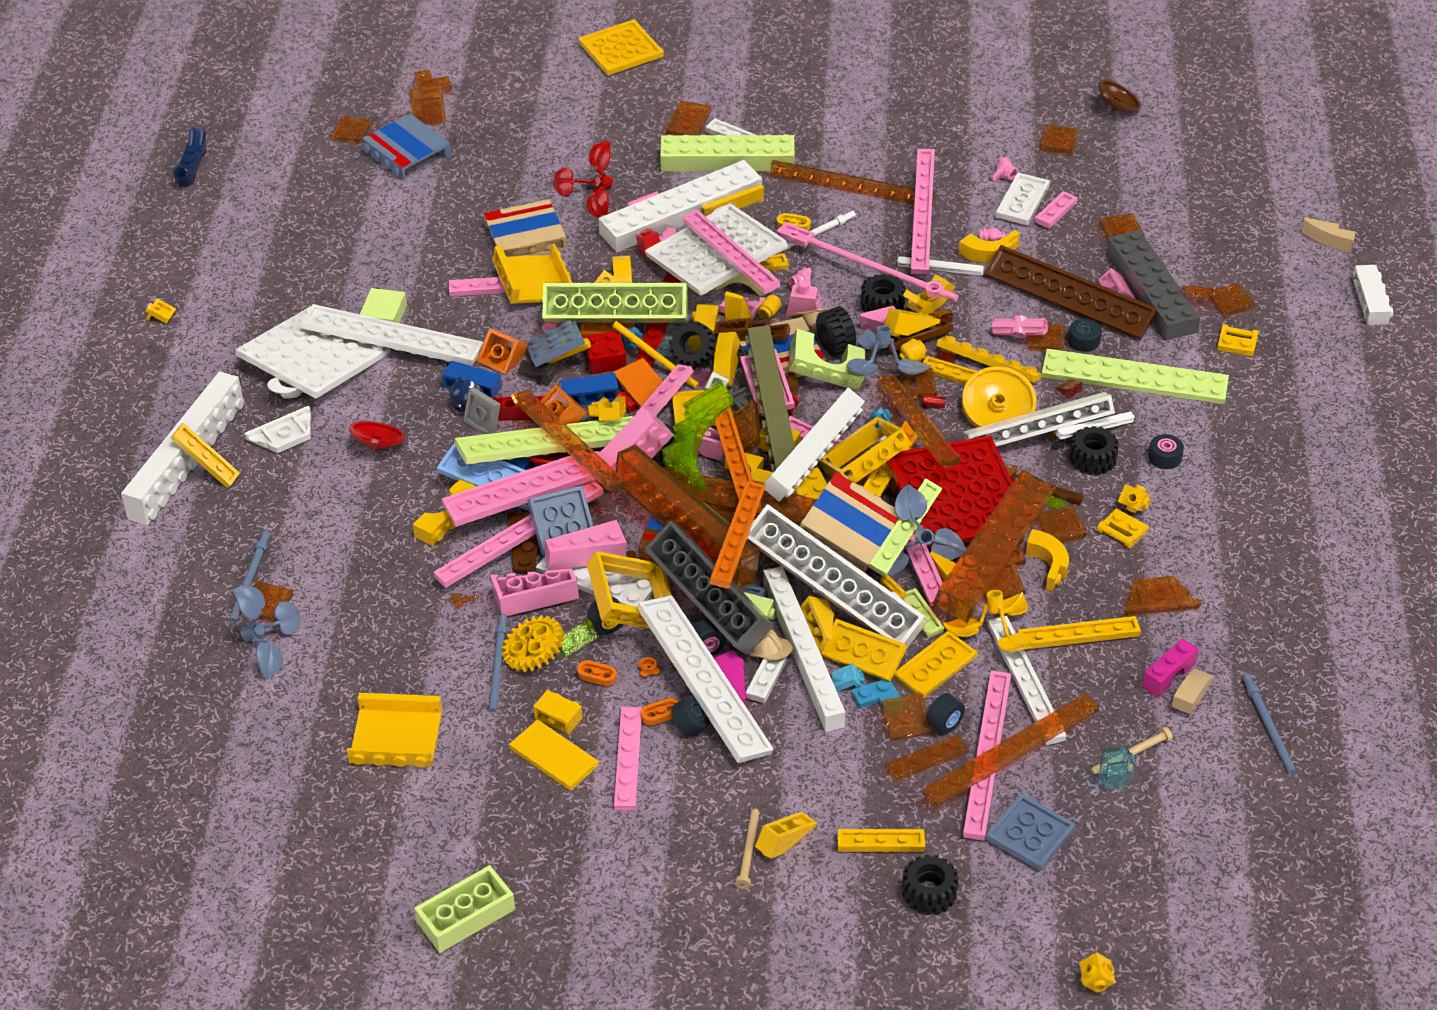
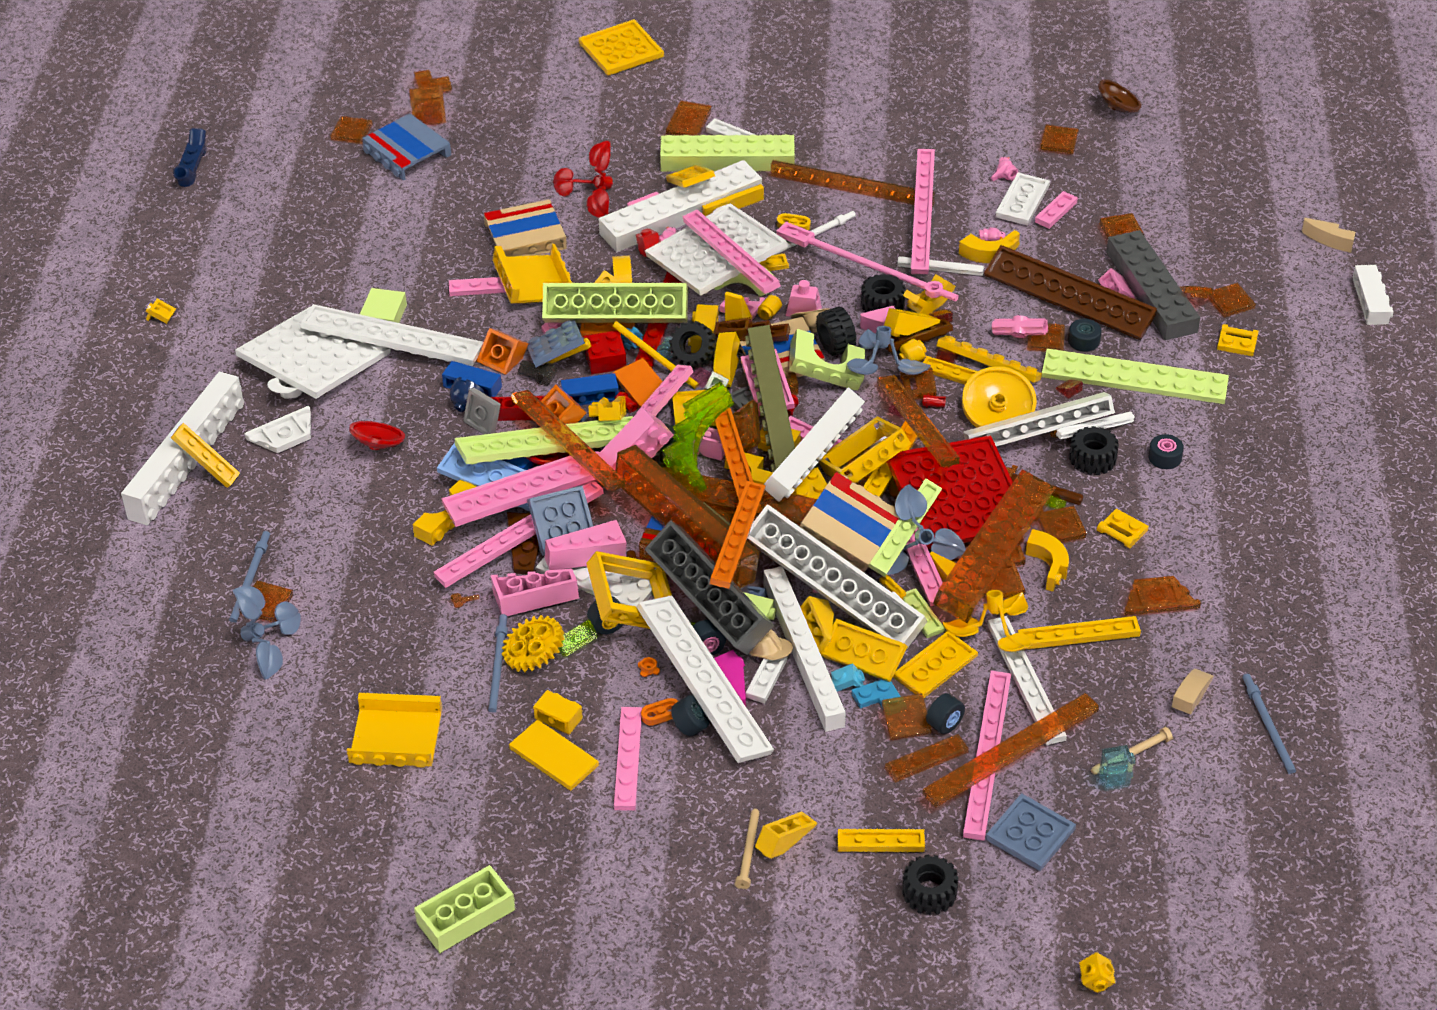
orange plate [577,660,617,686] -> none
bright pink animal [789,266,812,289] -> none
dark azure gear [869,407,892,428] -> none
yellow brick [1118,484,1151,513] -> none
dark pink arch [1142,638,1199,698] -> none
none -> yellow tile [666,165,715,188]

